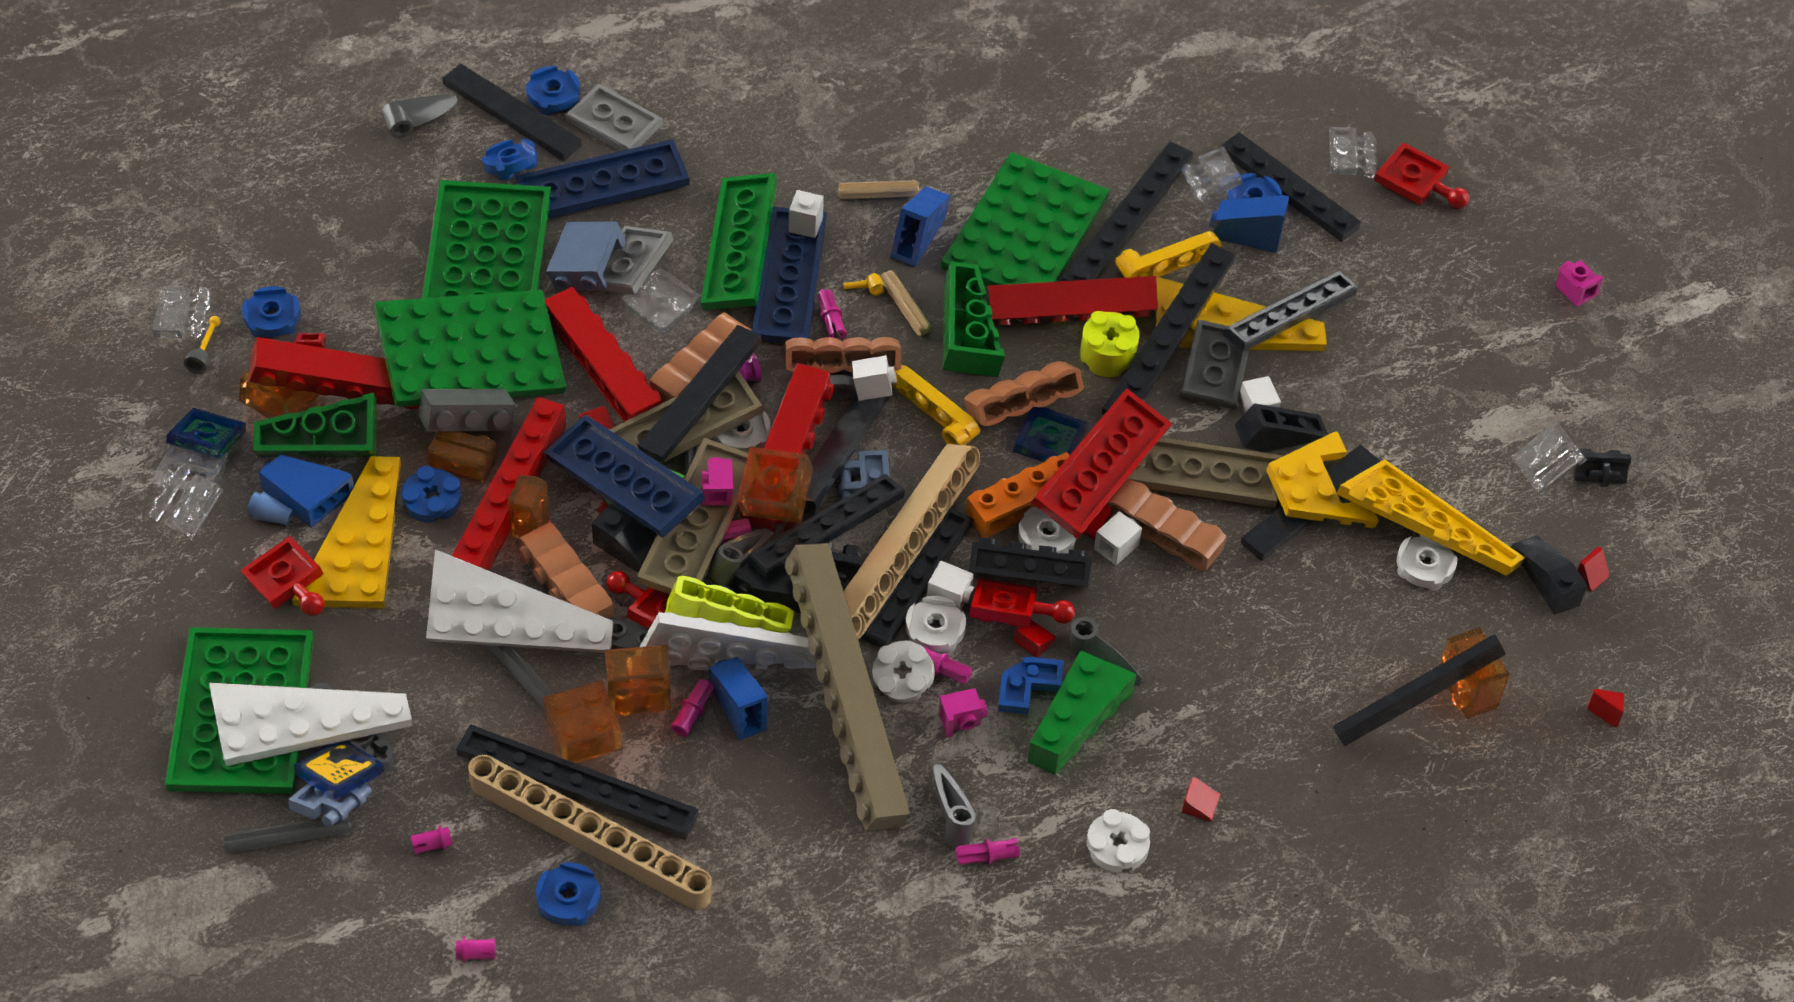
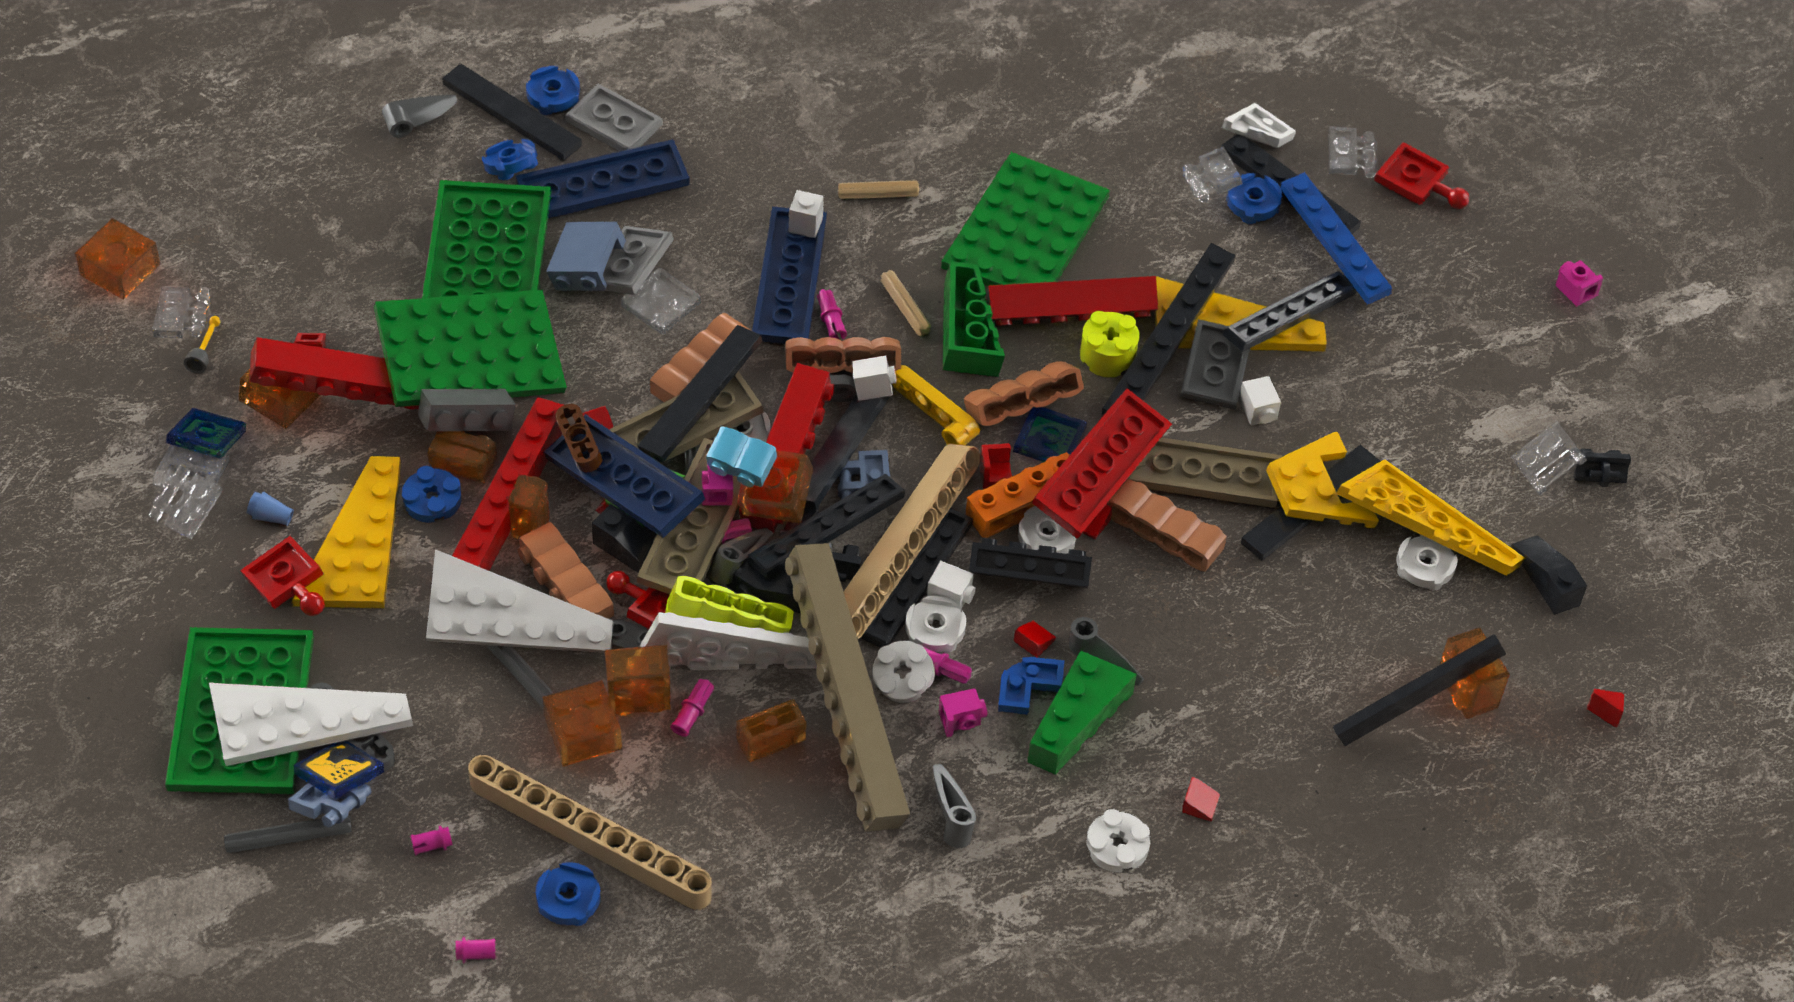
blue plate [242,286,301,338] -> none
green wedge [253,393,377,457] -> none
blue slope [259,455,354,528] -> none
black plate [456,724,698,840] -> none
red brick [545,287,663,422] -> none
green plate [700,173,777,310] -> none
blue slope [709,657,767,741] -> none
magenta wheel [739,354,762,383] -> none
yellow hand [844,273,884,295] -> none
blue slope [890,186,951,266] -> none
dark pink axle [955,838,1020,865] -> none
red plate [970,578,1075,627] -> none
black plate [1062,141,1194,281] -> none
white brick [1094,511,1142,566] -> none
yellow beam [1115,231,1222,278] -> none
blue slope [1209,195,1289,253] -> none
black slope [1235,403,1328,451] -> none
red slope [1577,547,1609,592] -> none
none -> clear orange brick [75,218,161,300]
none -> reddish brown beam [555,404,602,472]
none -> medium azure brick [706,426,777,487]
none -> clear orange brick [736,699,806,762]
none -> red panel [979,443,1012,489]
none -> white wing [1222,103,1296,148]
none -> blue plate [1281,172,1392,305]

